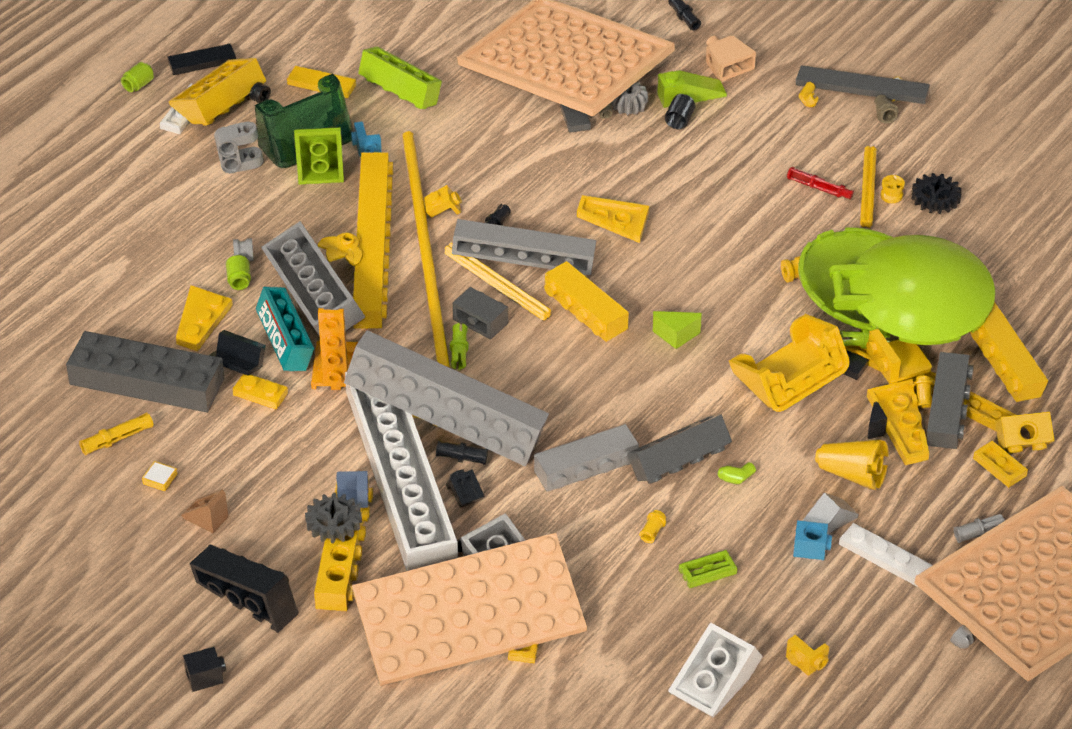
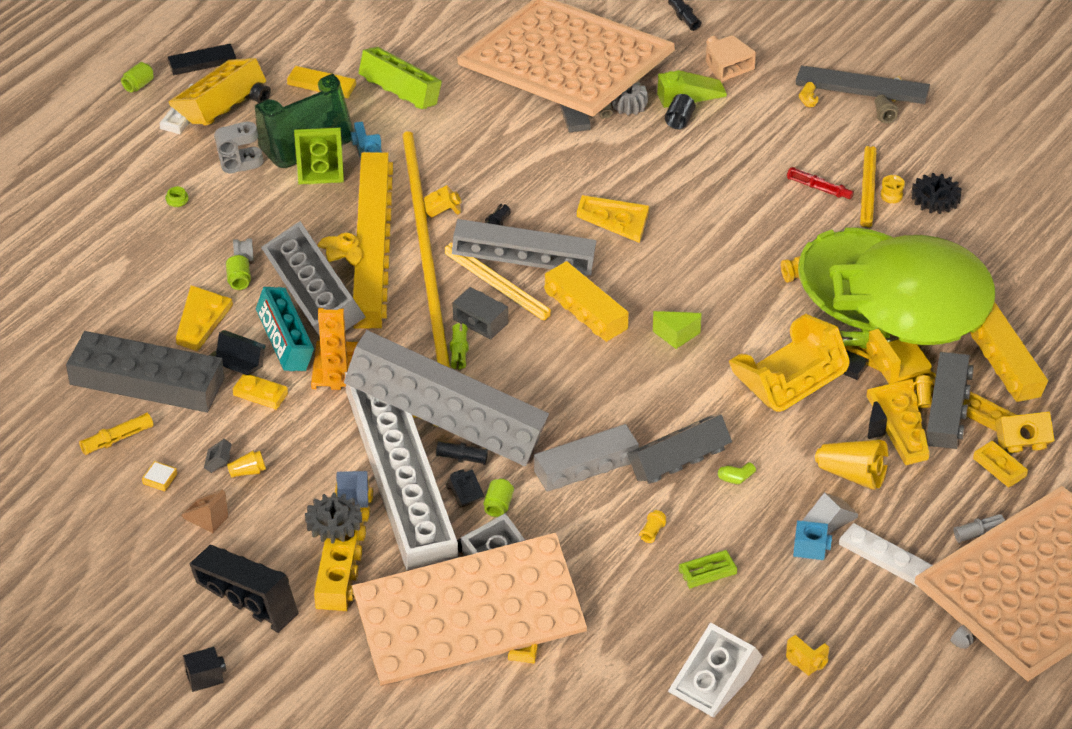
none -> lime plate [165,186,189,207]
none -> dark grey plate [204,439,232,473]
none -> yellow cone [227,450,266,478]
none -> lime brick [483,478,514,518]

